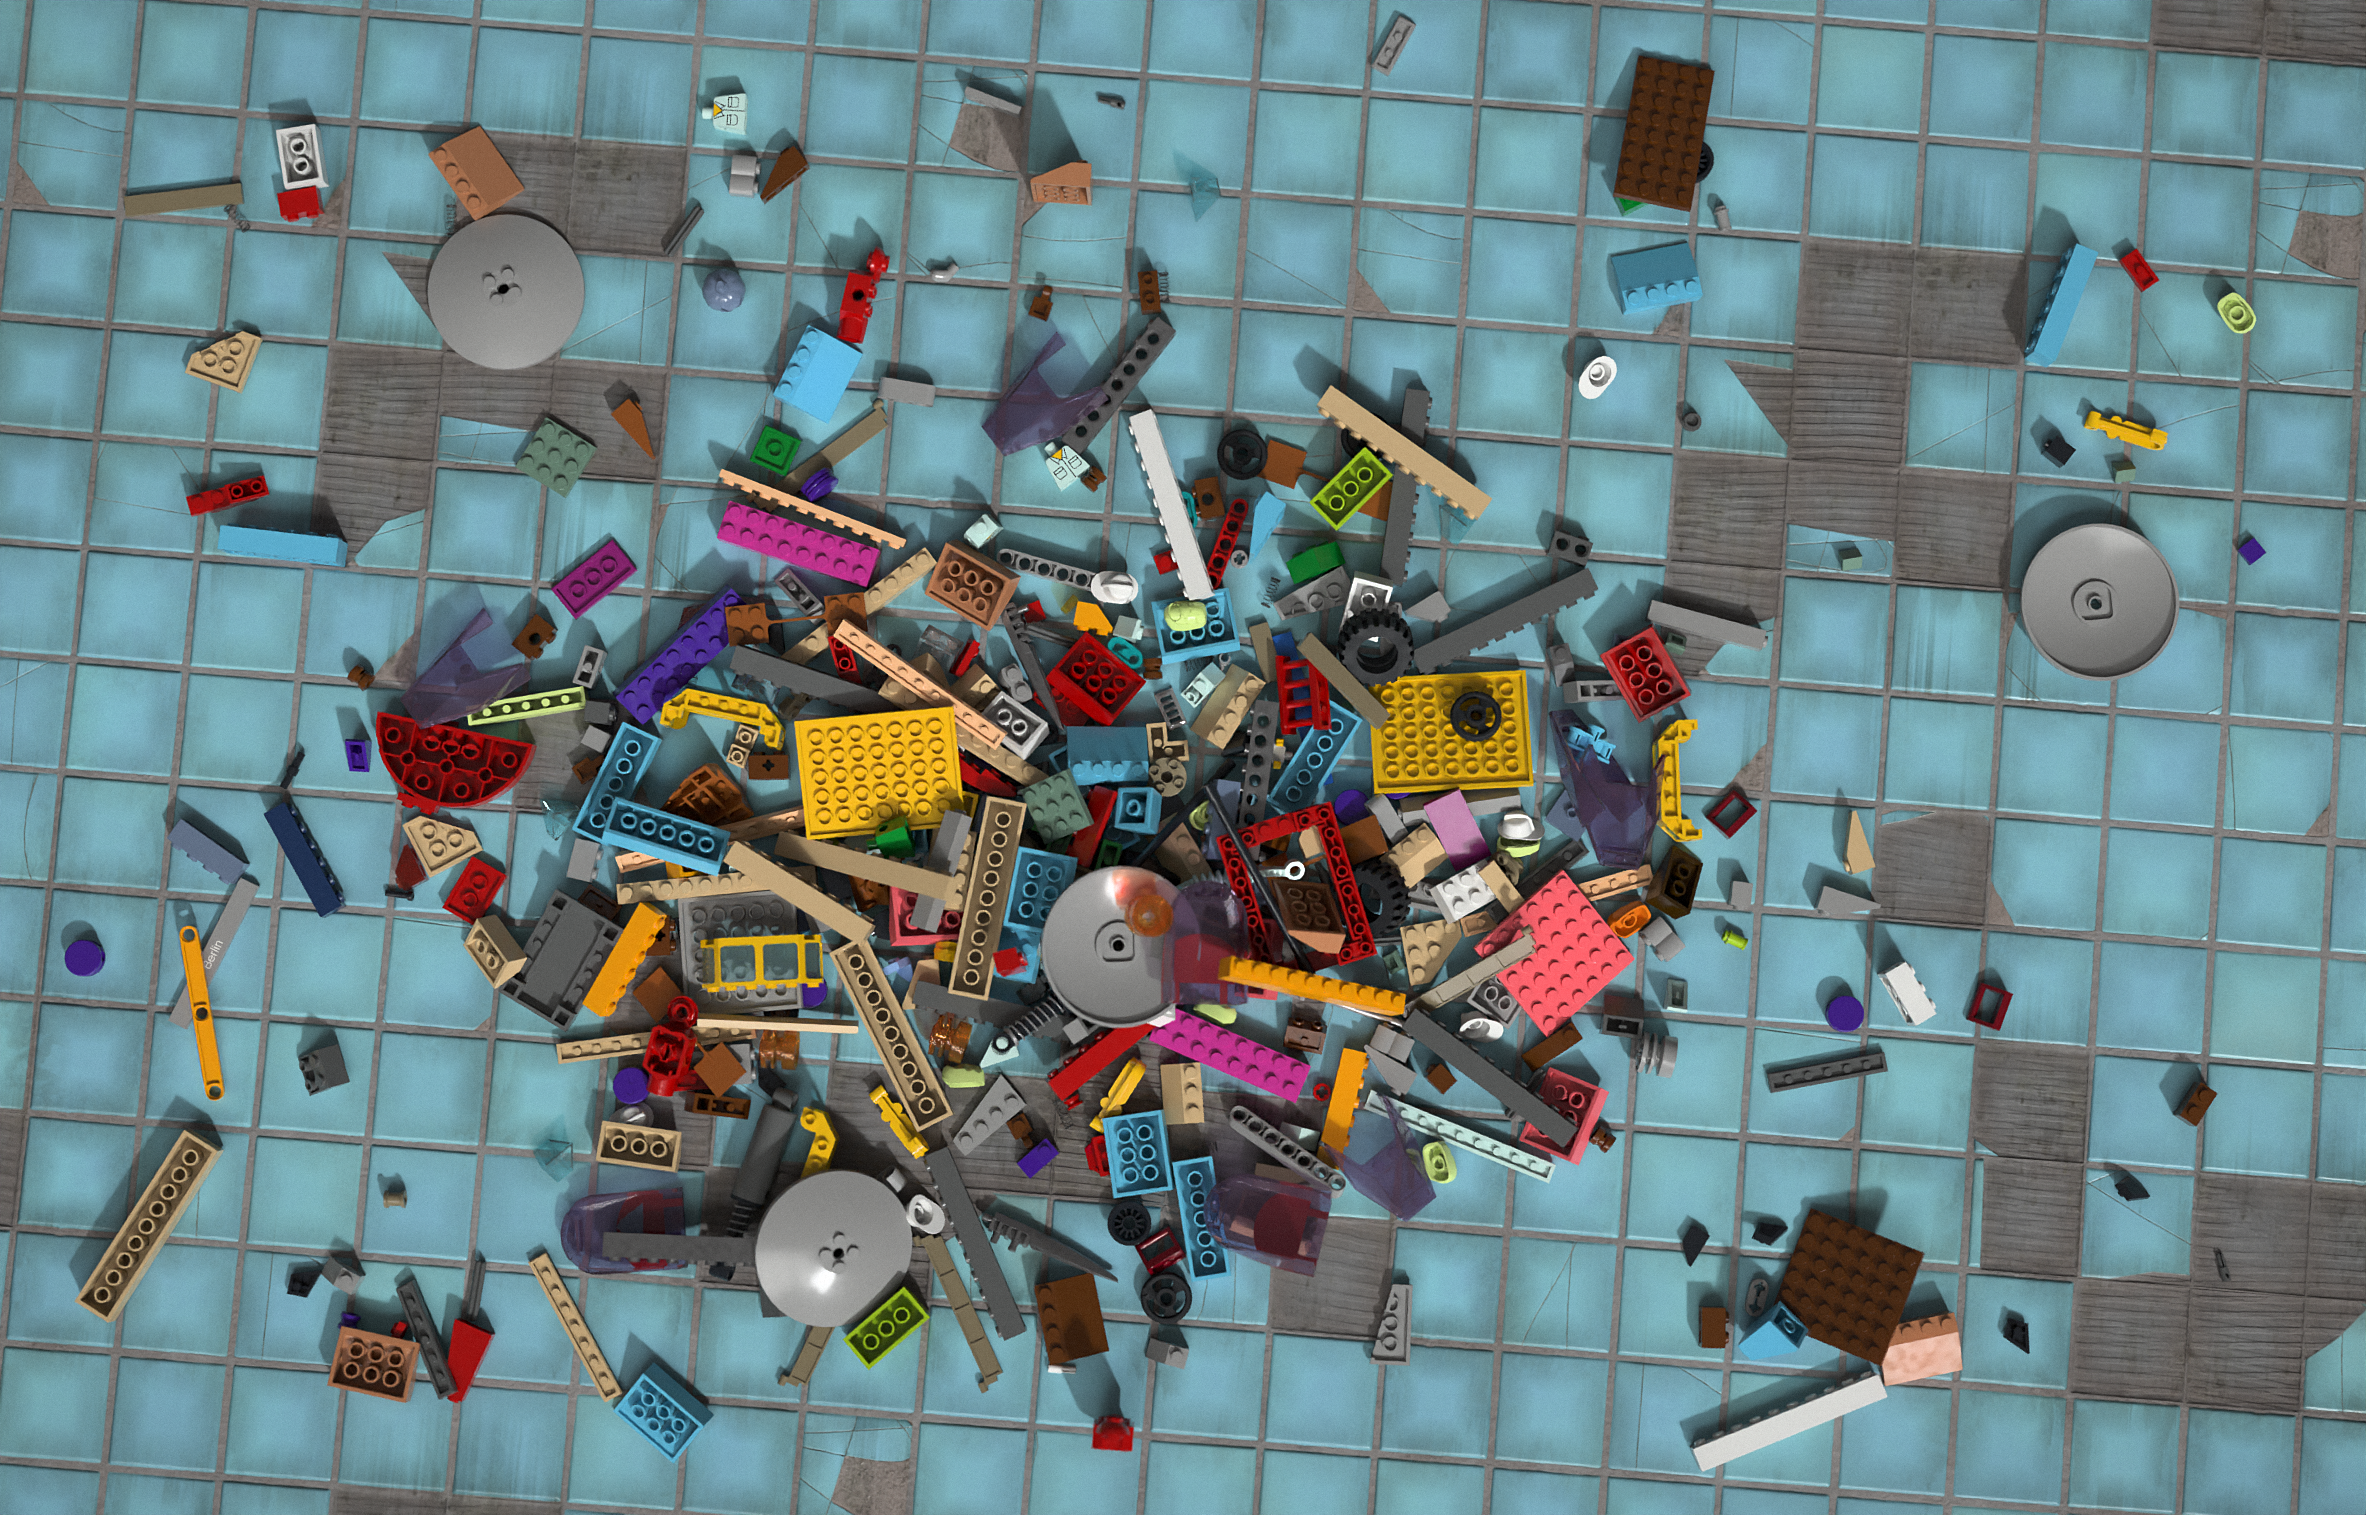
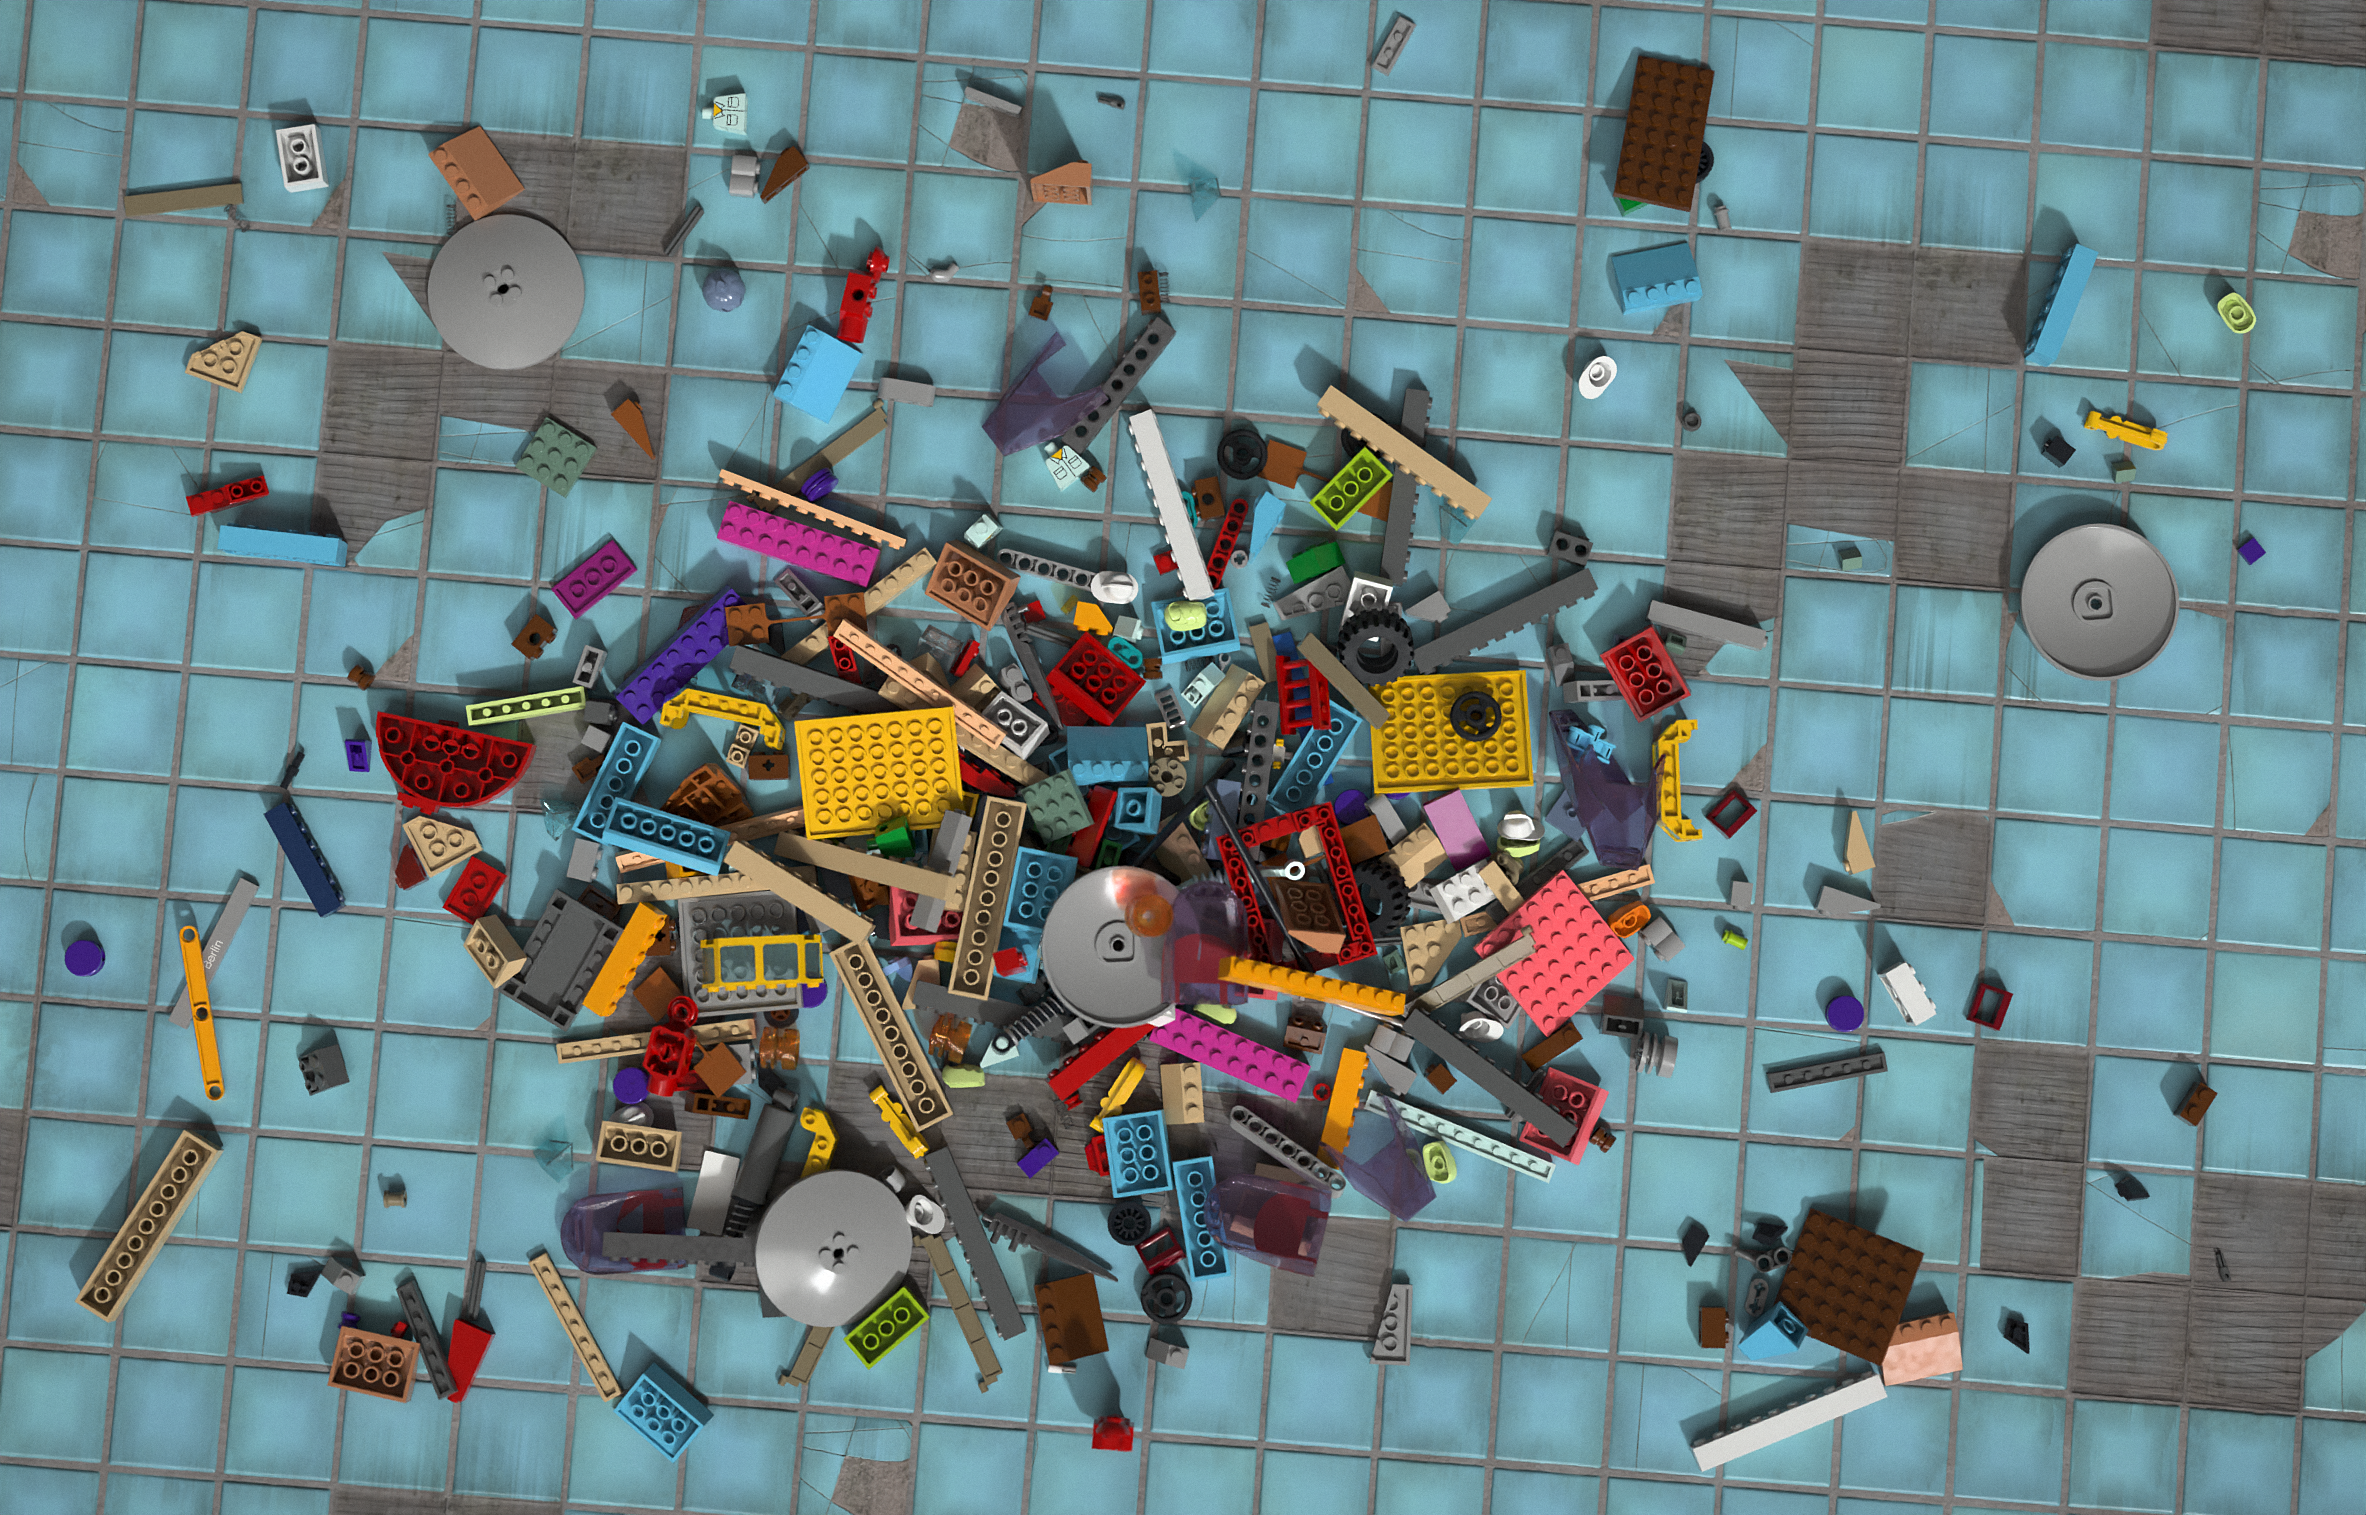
sand blue brick [167,819,250,885] -> none
red brick [277,186,324,222] -> none
black piece [385,890,414,901] -> none
clear purple windscreen [400,608,531,730] -> none
tan tile [697,1013,859,1034] -> none
green plate [749,425,802,477] -> none
light grey wing [953,1074,1027,1156] -> none
light aqua slope [1279,1122,1320,1151] -> none
light grey brick [1397,787,1521,827] -> none
dark brown slope [1645,845,1703,919] -> none
red plate [2119,249,2159,293] -> none
none -> white sticker [687,1151,740,1235]
none -> dark grey beam [1734,1246,1792,1273]

